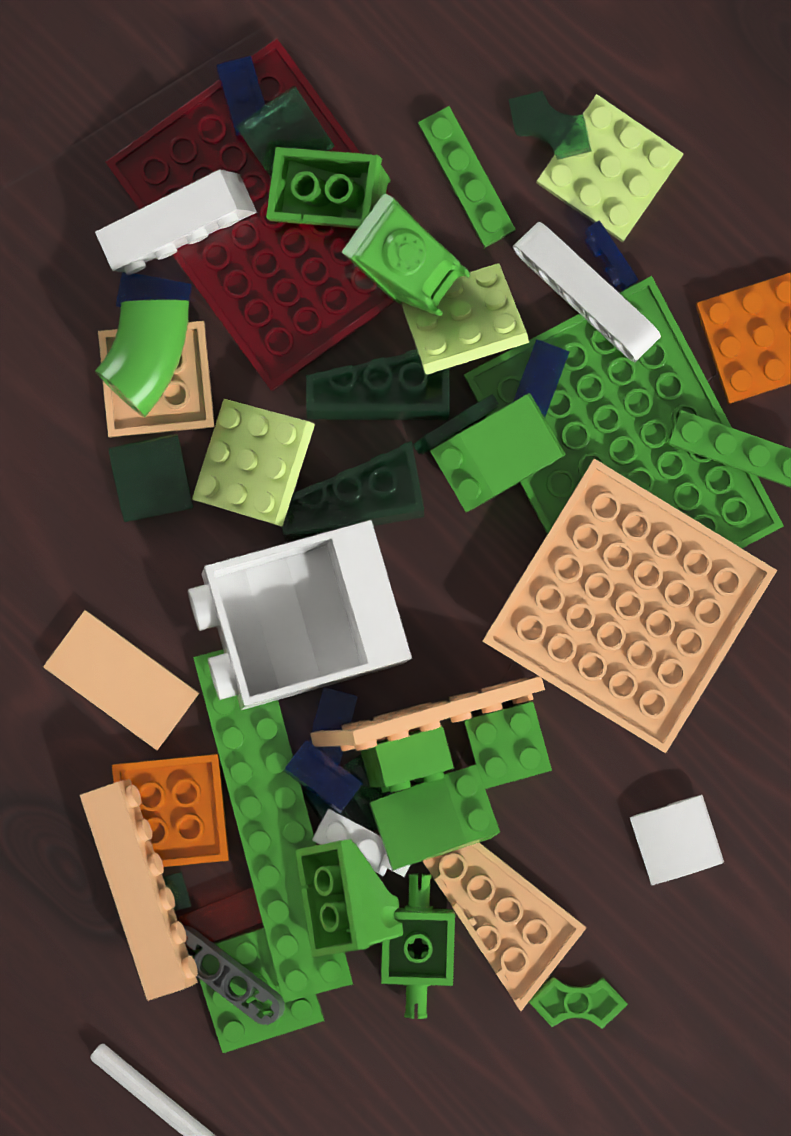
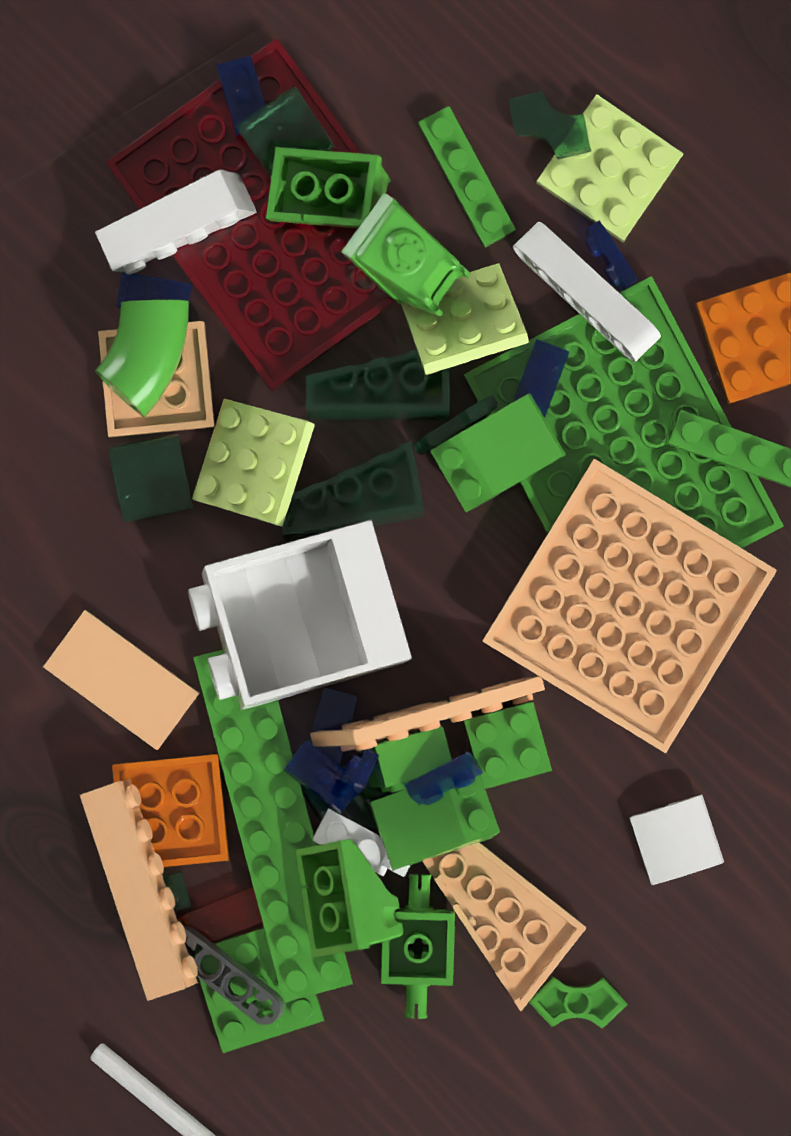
none -> clear blue plate [339,749,379,799]
none -> clear blue plate [405,752,483,805]

